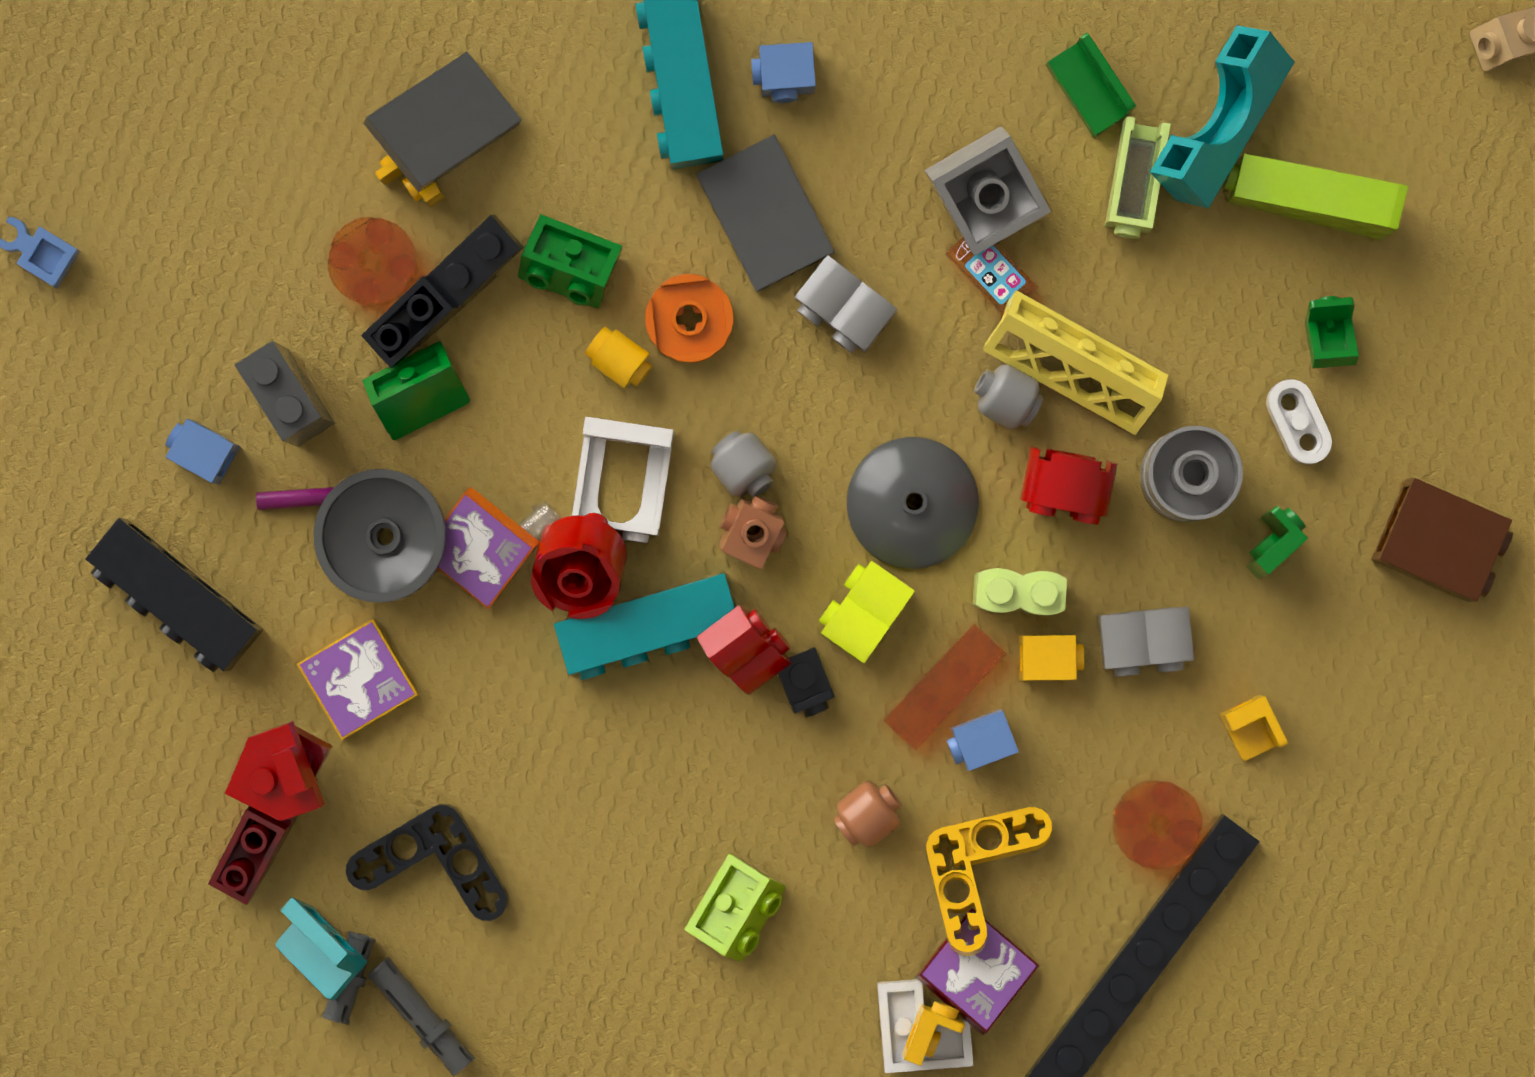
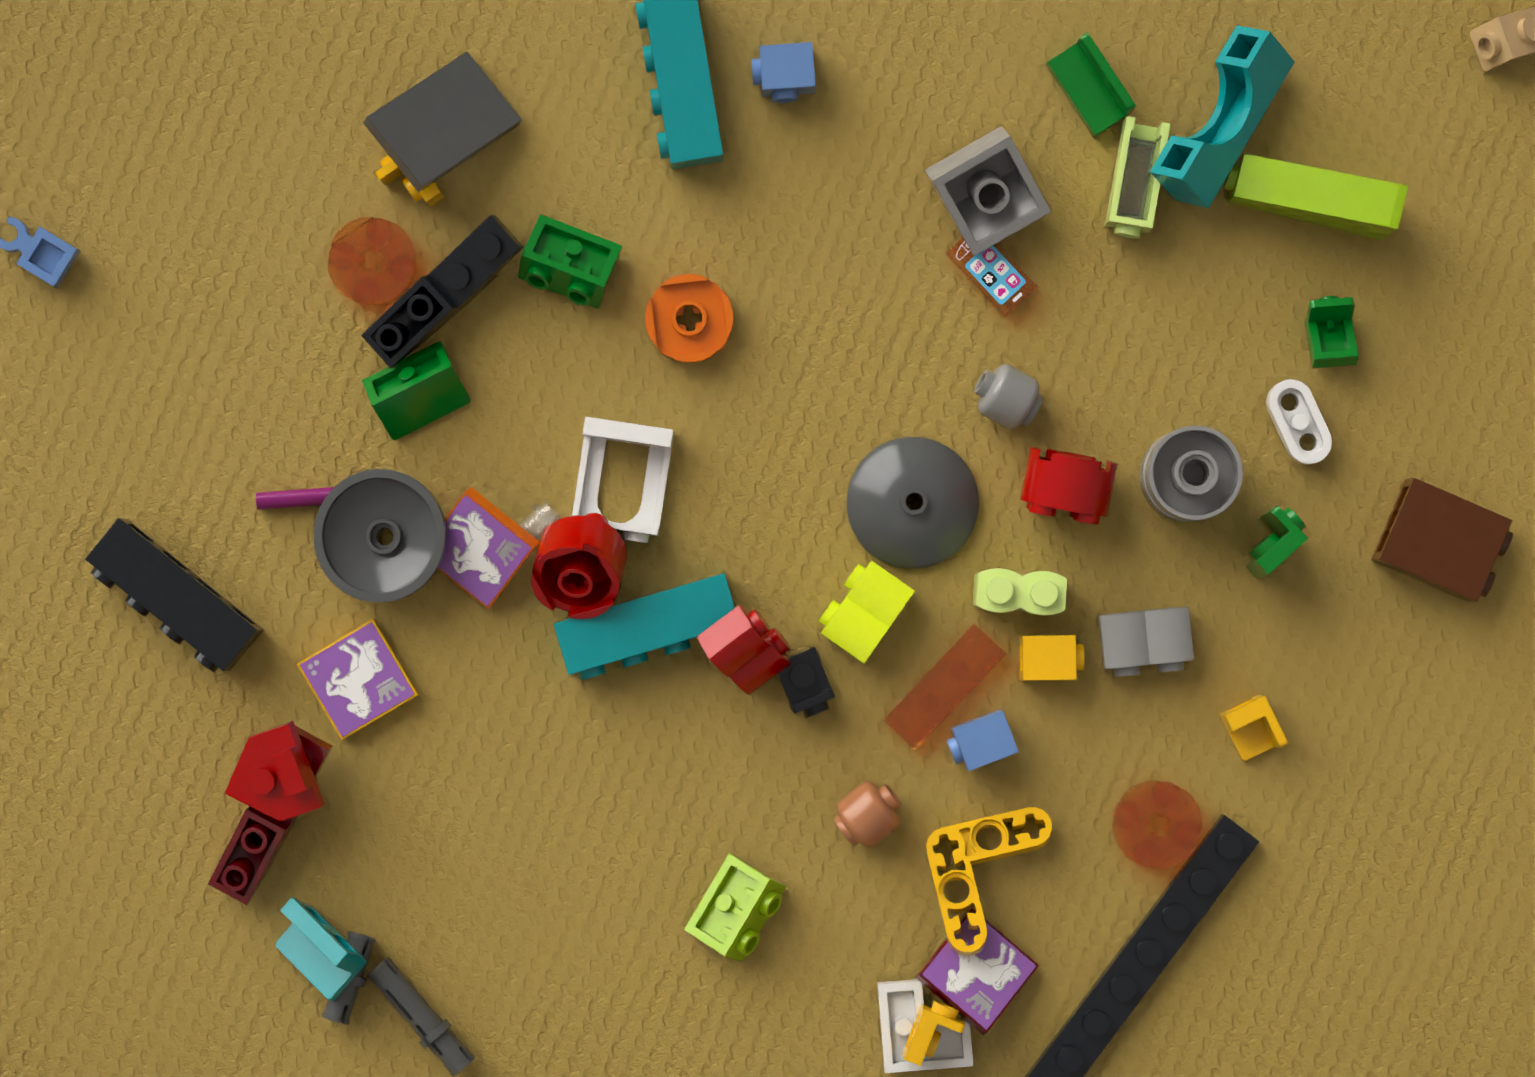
medium blue brick [165,419,241,485] -> none
dark grey brick [235,341,335,447] -> none
black beam [346,804,509,921] -> none
yellow brick [584,326,652,389] -> none
dark grey tile [696,134,835,293] -> none
light grey head [711,431,776,497] -> none
nougat brick [719,495,787,570] -> none
light grey brick [795,255,897,354] -> none
light yellow fence [983,290,1168,435] -> none

